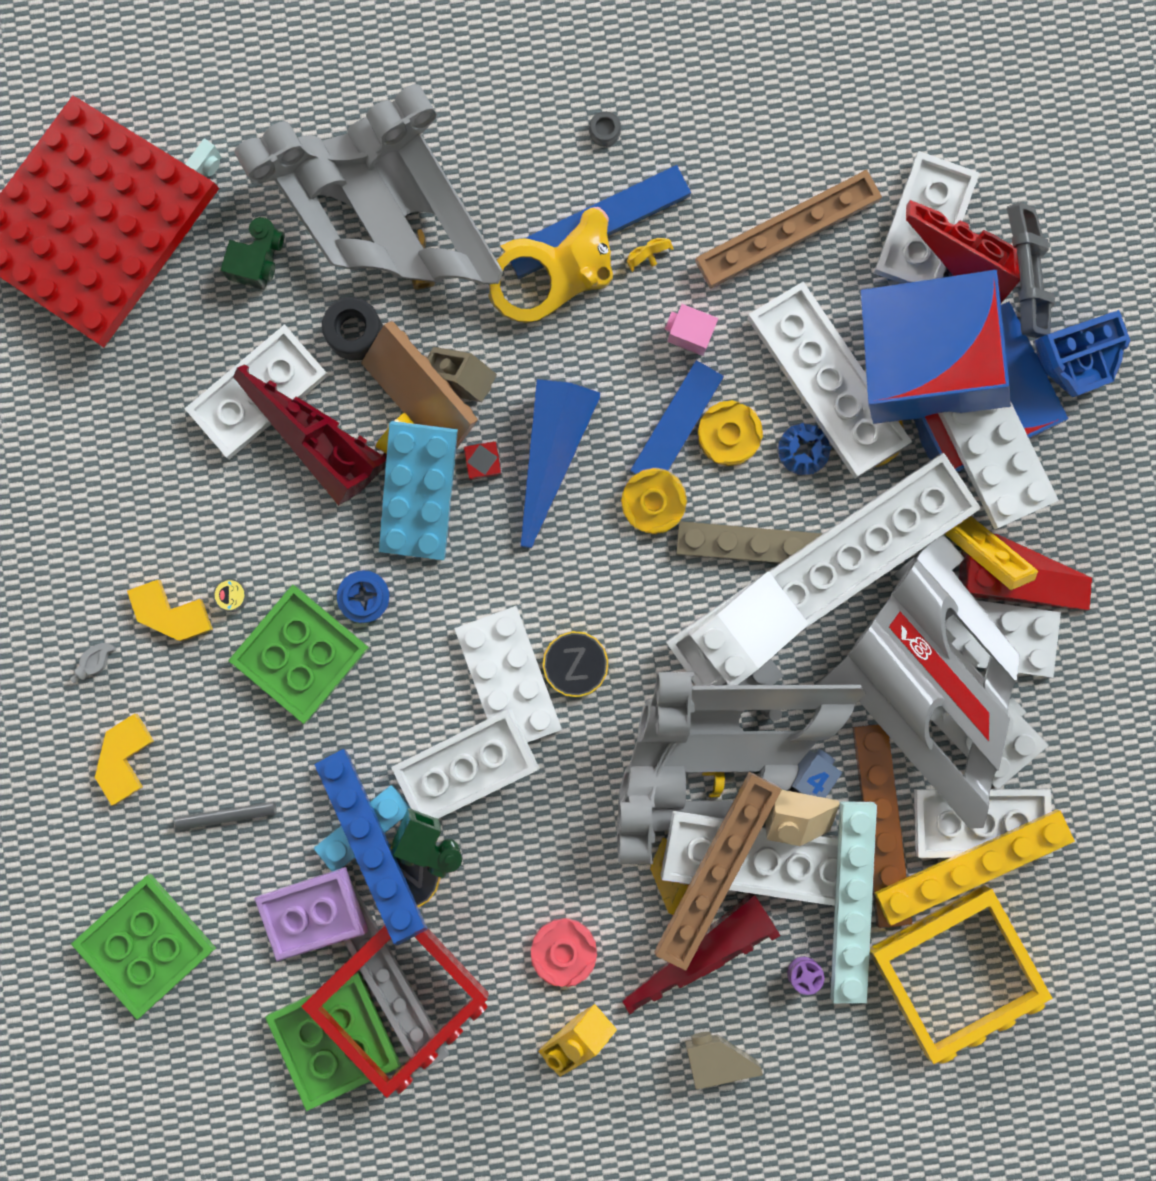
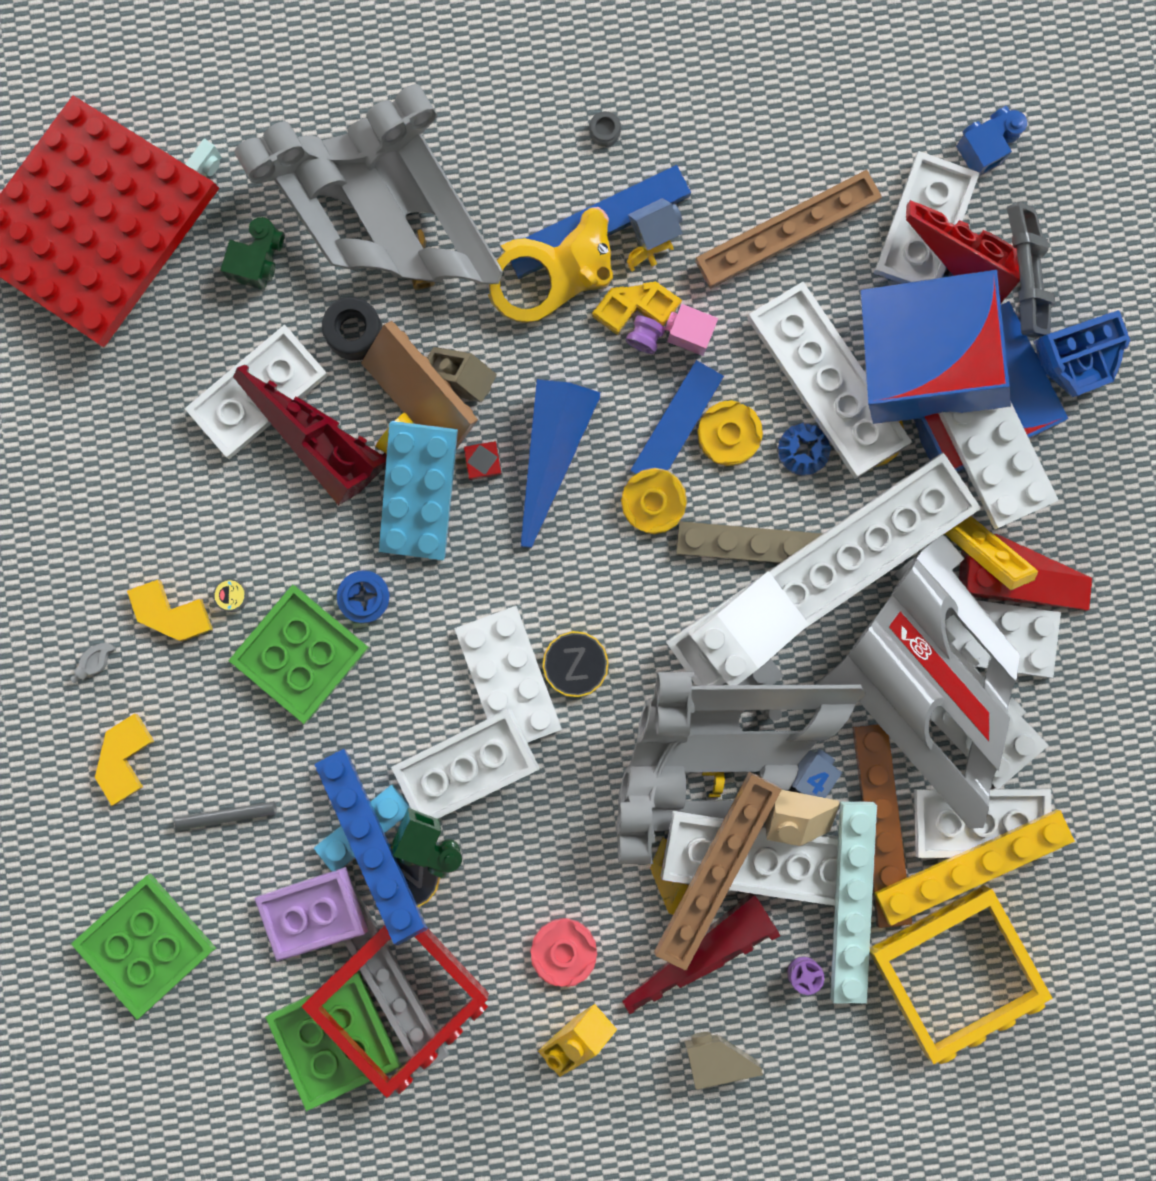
none -> yellow tile [592,281,682,335]
none -> medium lavender wheel [625,315,665,354]
none -> sand blue brick [628,198,683,250]
none -> blue brick [956,106,1027,177]

